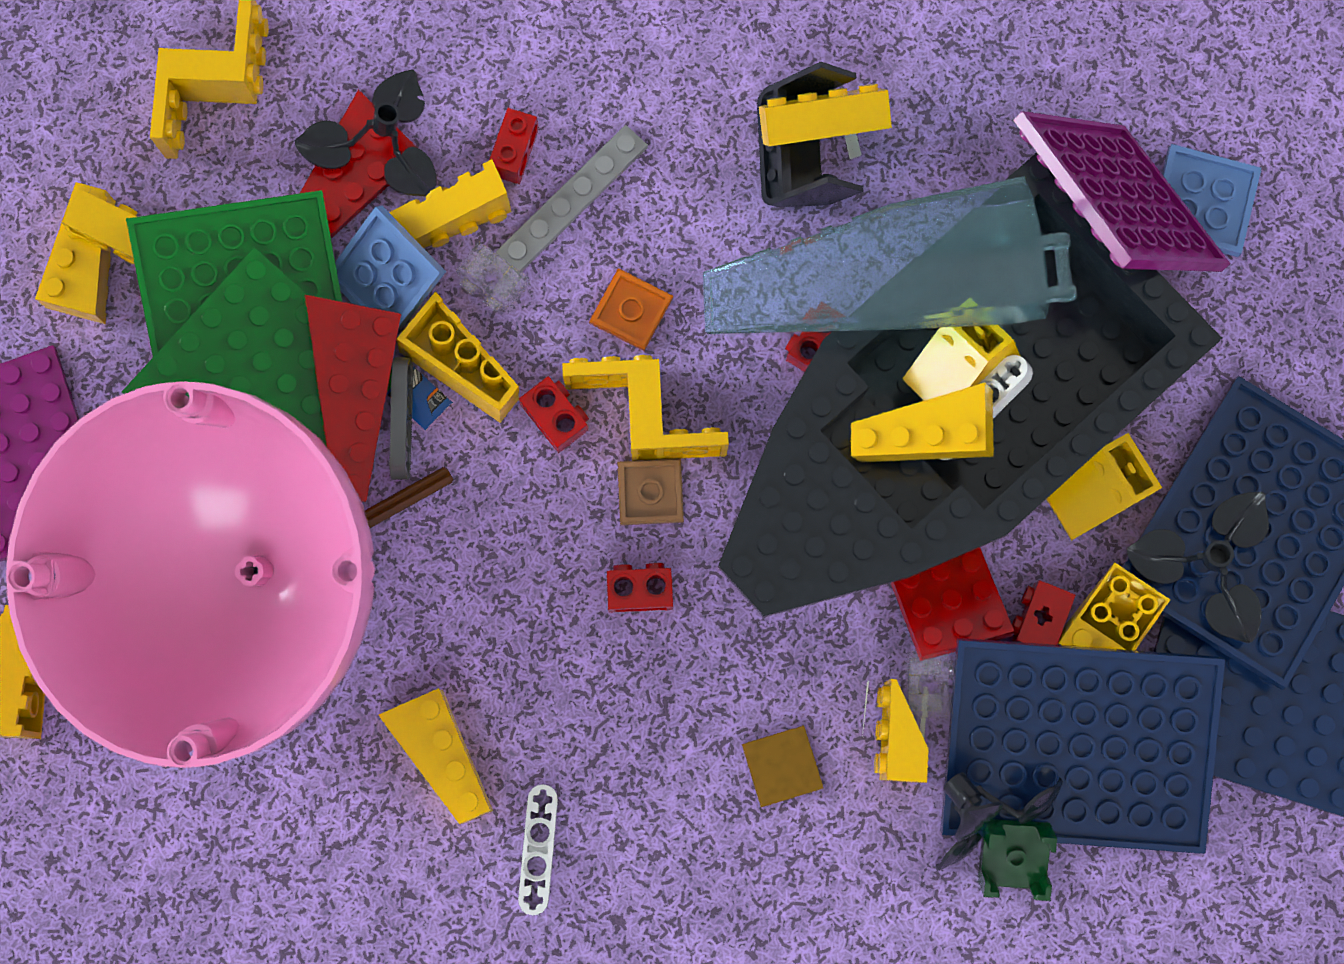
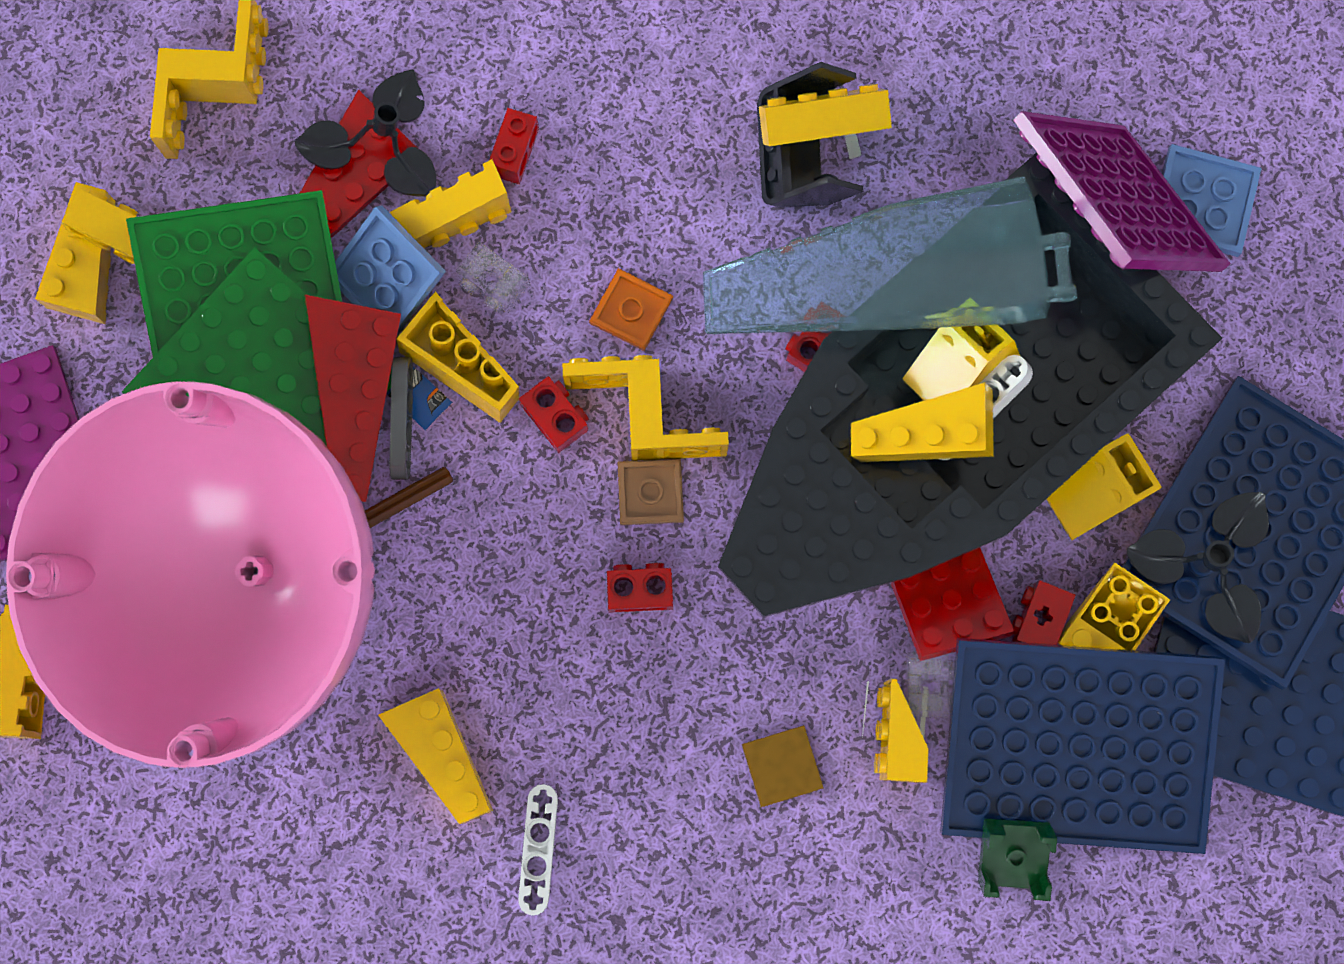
light grey plate [496,125,648,275] -> none
black plant [935,772,1063,871] -> none

